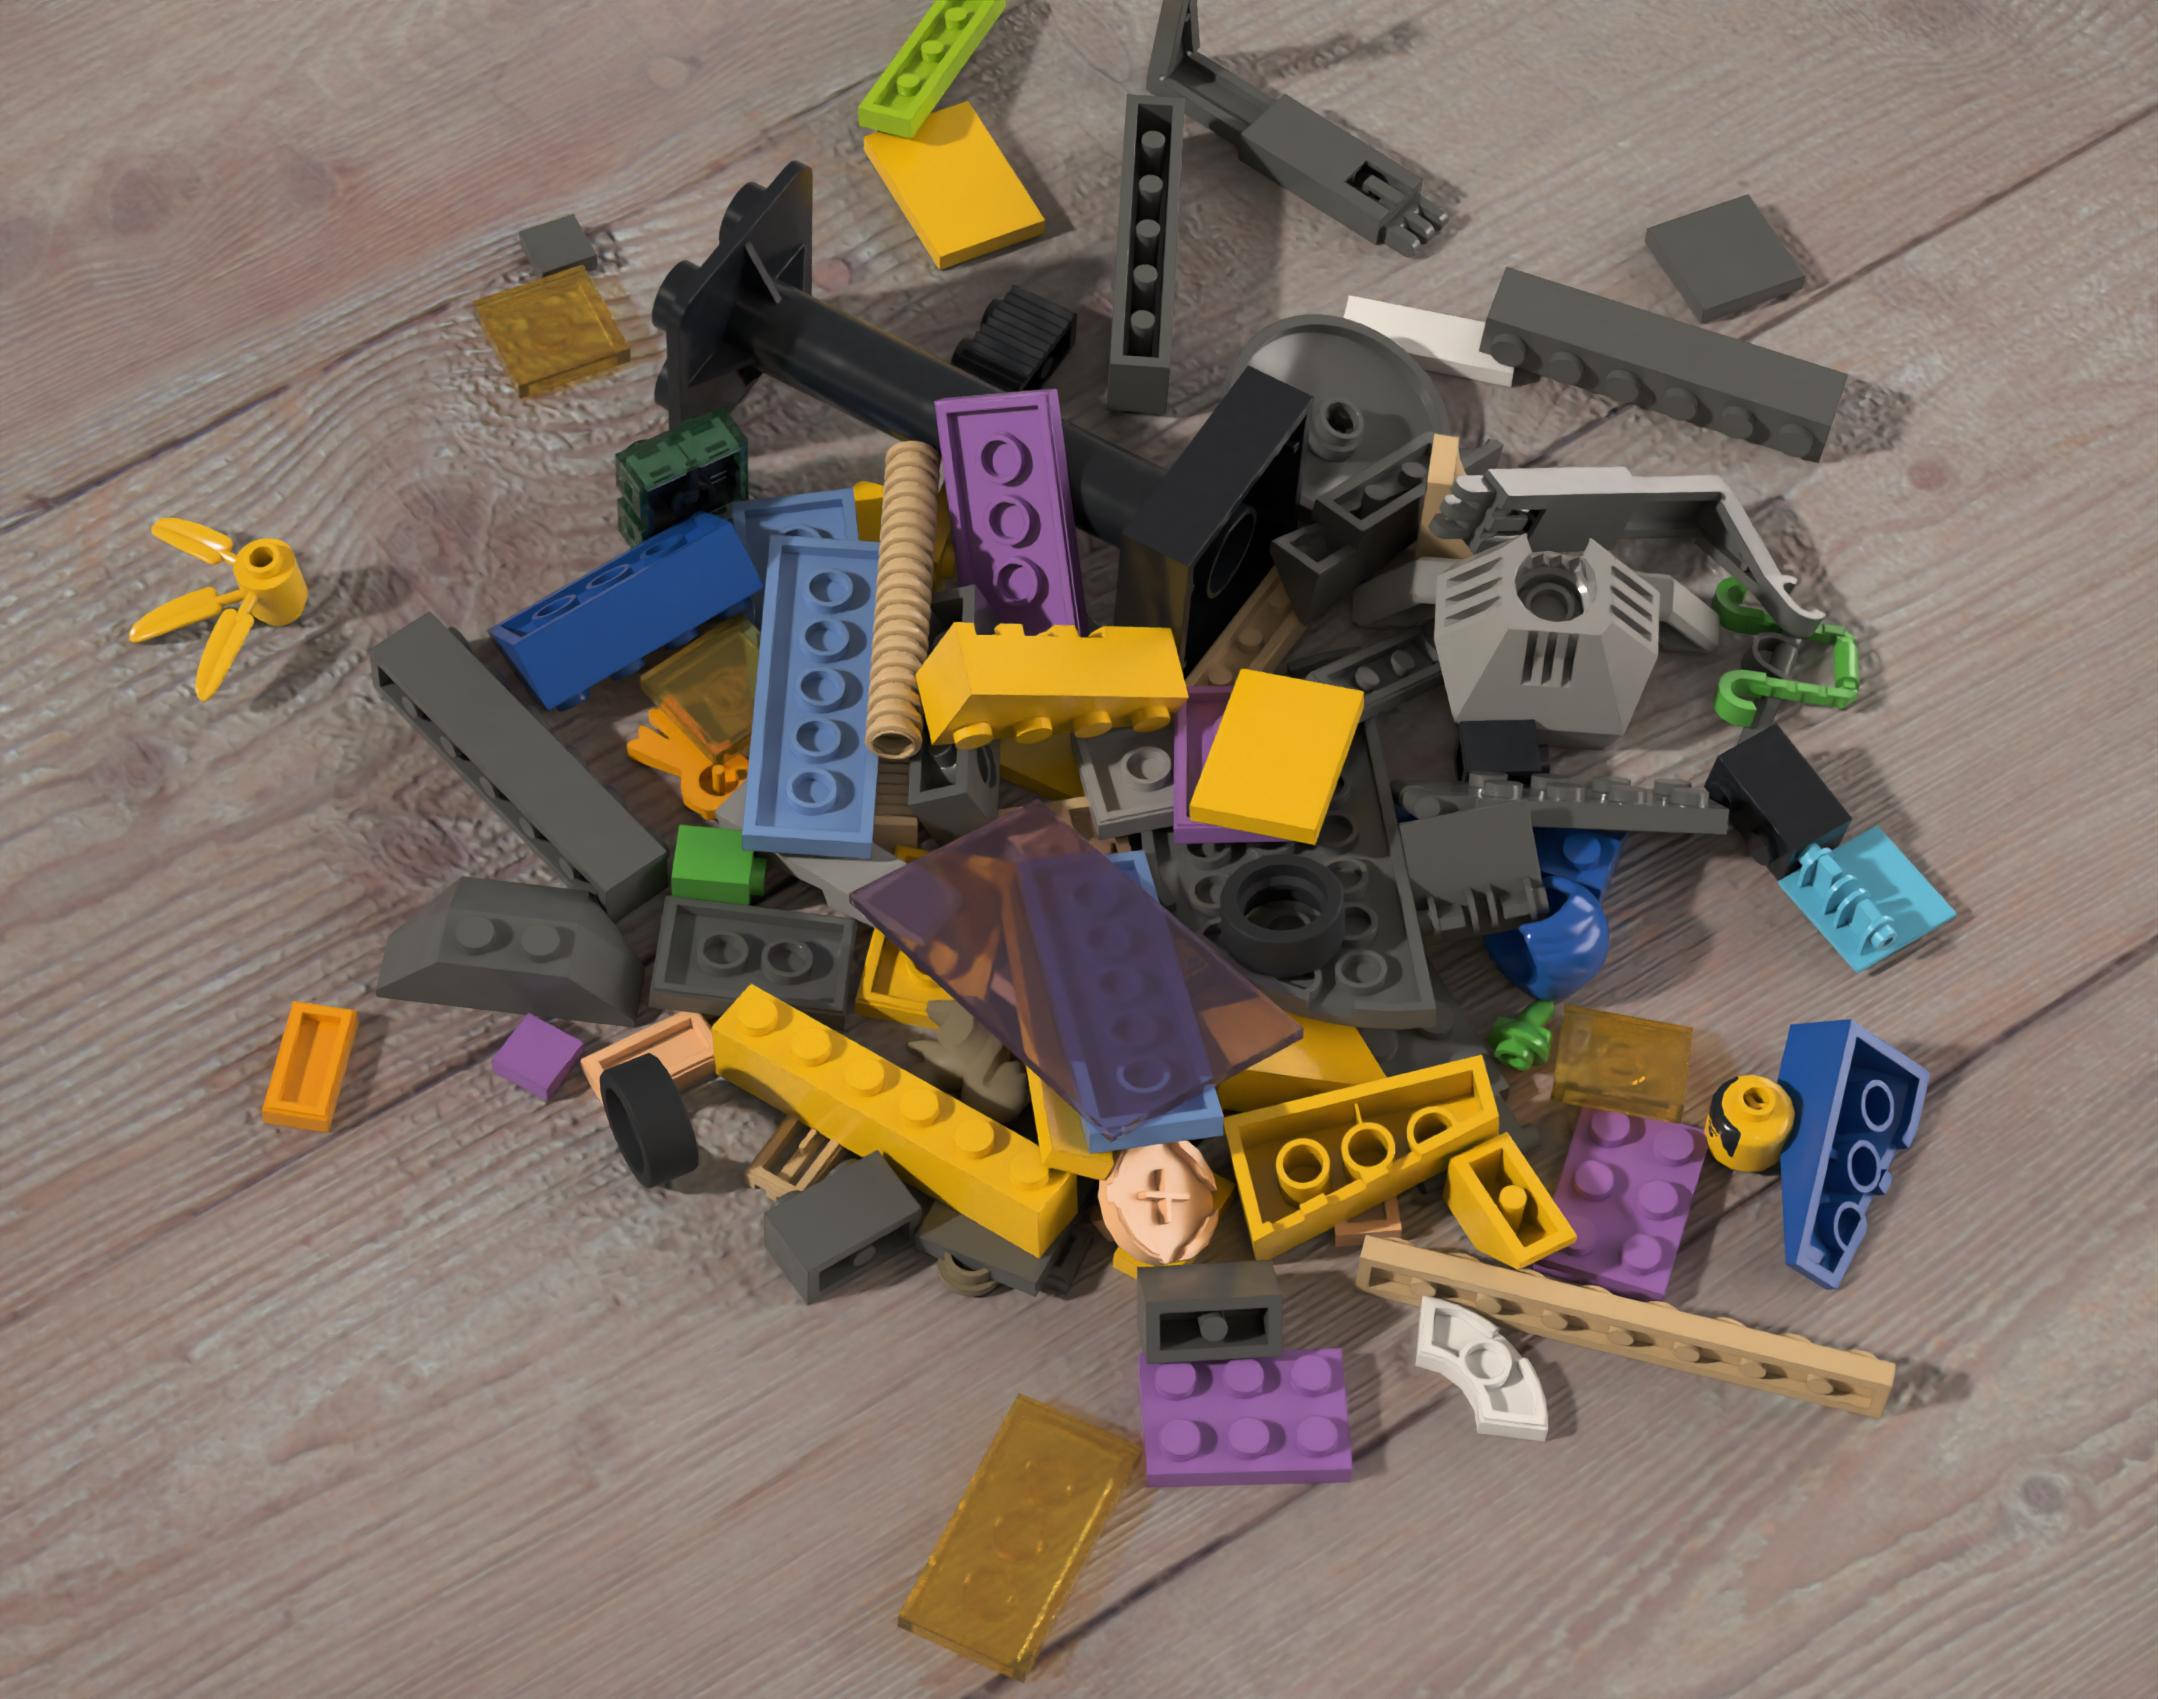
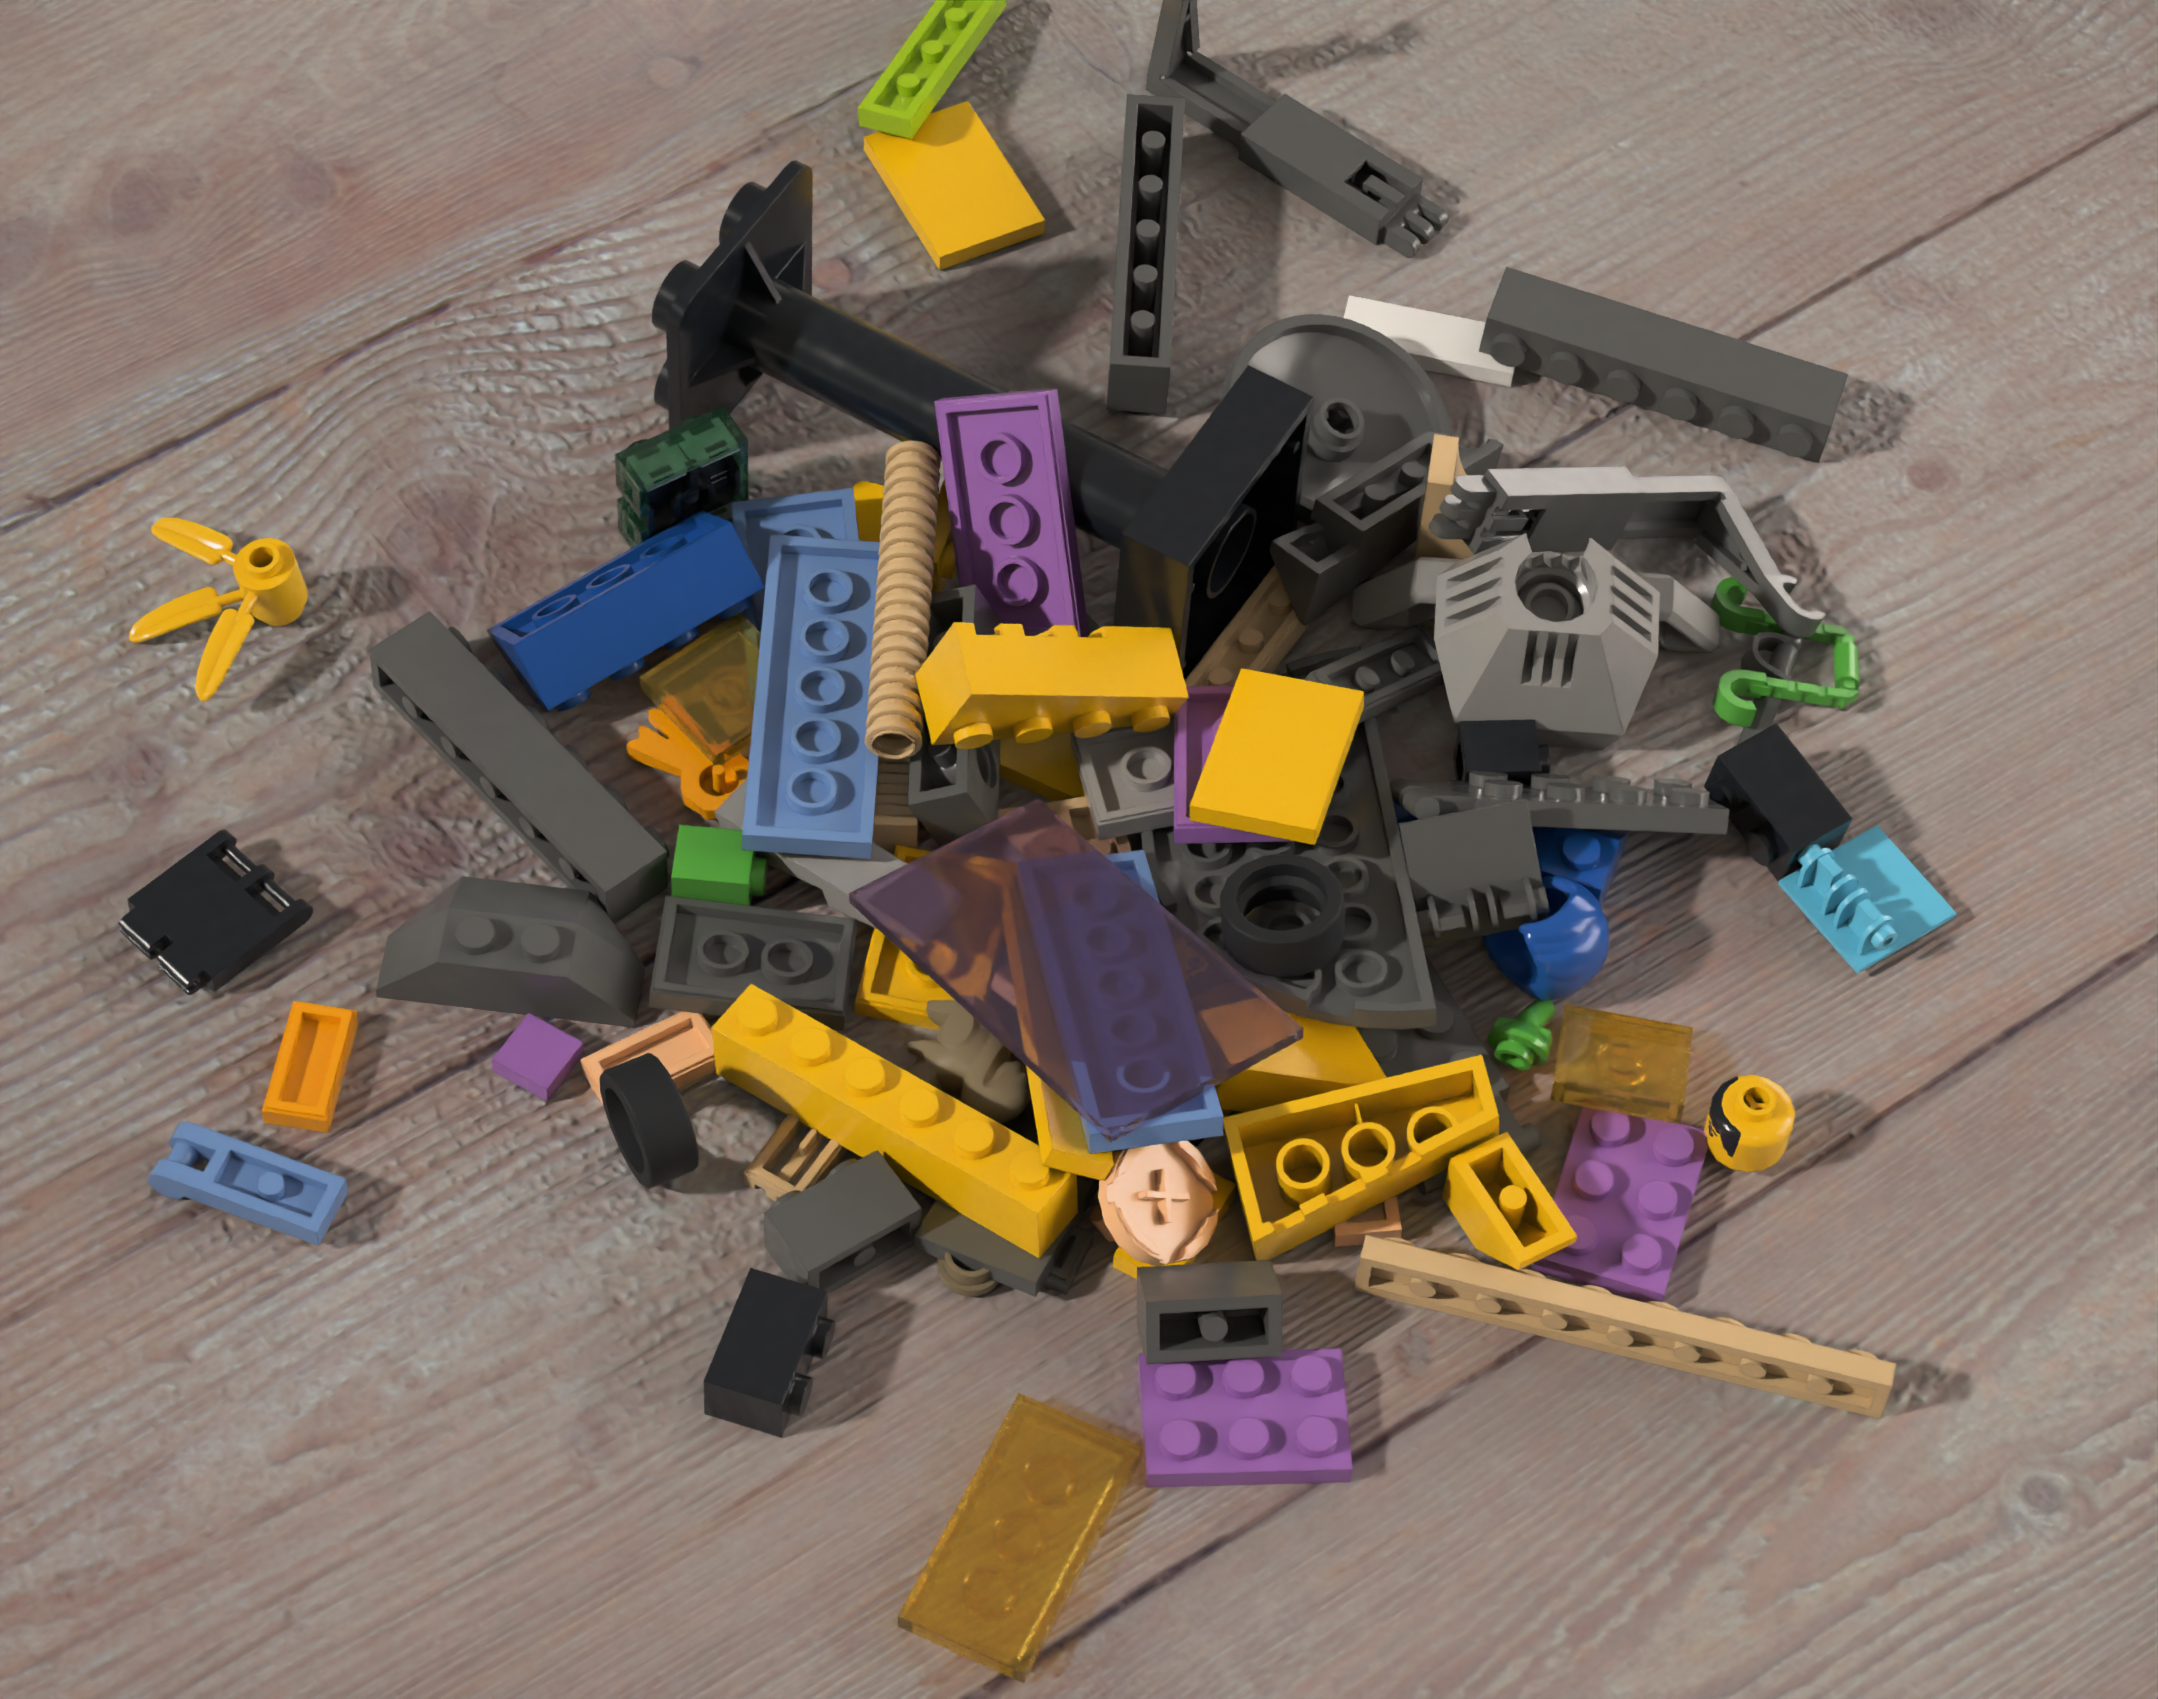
clear yellow tile [473,264,631,399] -> none
dark grey tile [519,214,597,286] -> none
black brick [950,285,1077,392] -> none
white tile [1415,1296,1548,1442] -> none
dark grey tile [1645,194,1806,324] -> none
blue wedge [1777,1019,1930,1290] -> none
none -> black plate [118,829,313,995]
none -> medium blue plate [148,1122,348,1246]
none -> black brick [704,1268,836,1438]

